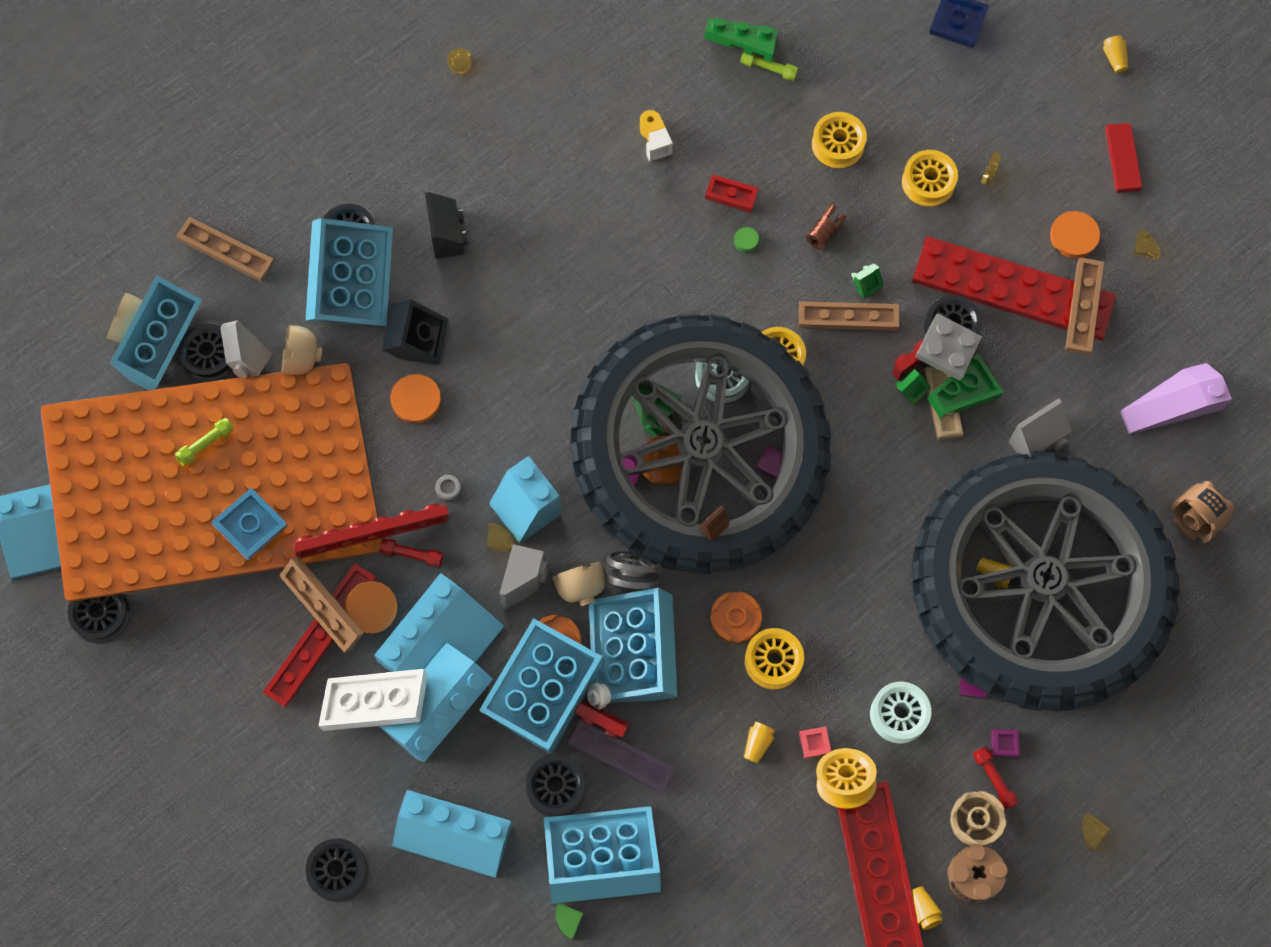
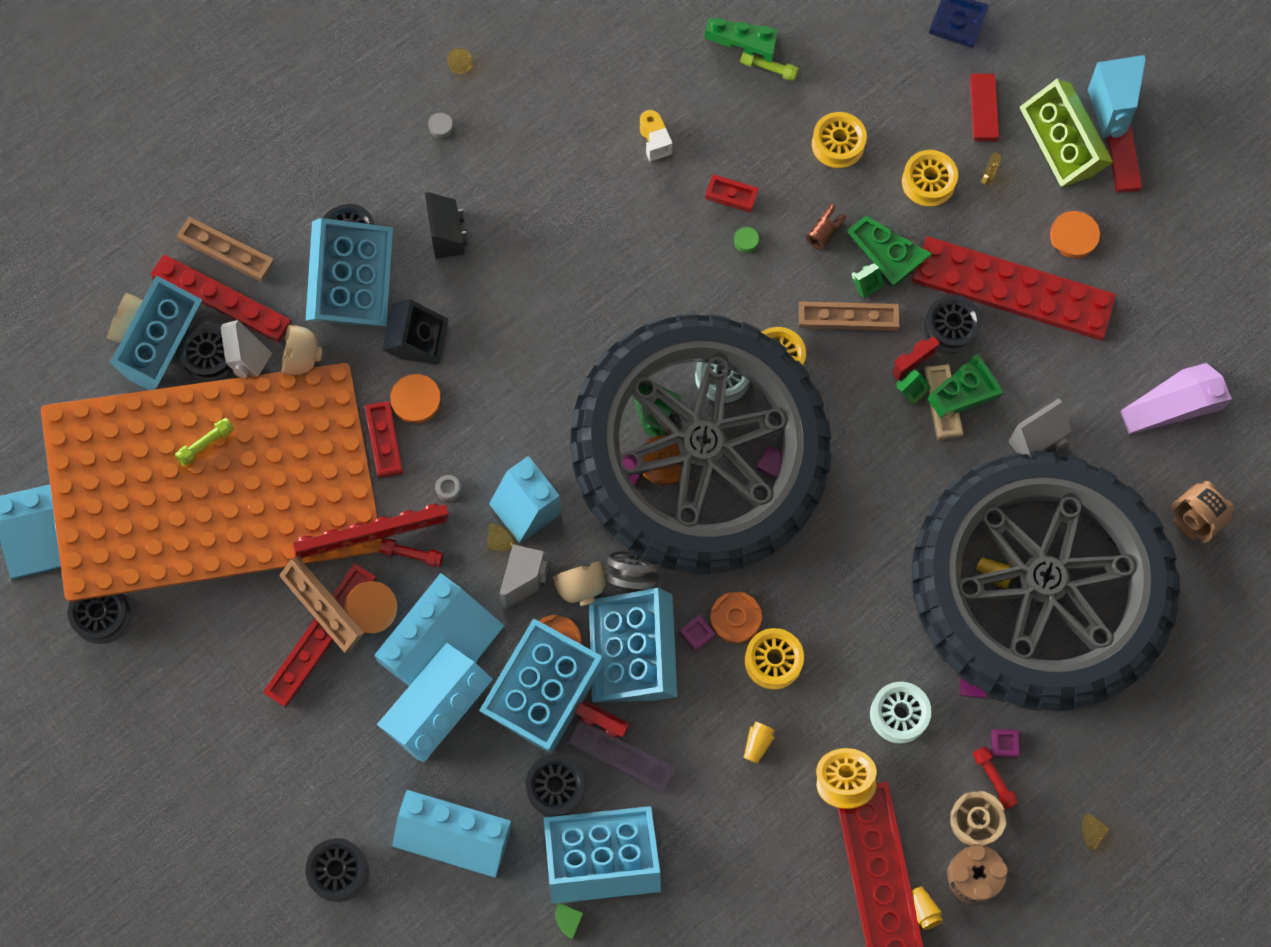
dark azure plate [212,488,287,561] -> none
white plate [319,669,428,731] -> none
white plate [587,683,611,709] -> none
reddish brown slope [699,506,730,541] -> none
coral plate [799,726,831,759] -> none
light grey plate [915,313,982,381] -> none
medium nougat plate [1065,257,1104,356] -> none
yellow cone [1103,35,1129,73] -> none
clear yellow tile [1134,229,1160,259] -> none
none -> red plate [151,254,292,343]
none -> red tile [365,401,403,478]
none -> light grey tile [428,113,453,138]
none -> magenta tile [679,614,716,652]
none -> green wing [847,216,933,287]
none -> red tile [970,73,999,141]
none -> lime slope [1020,79,1113,187]
none -> medium azure slope [1088,55,1145,138]

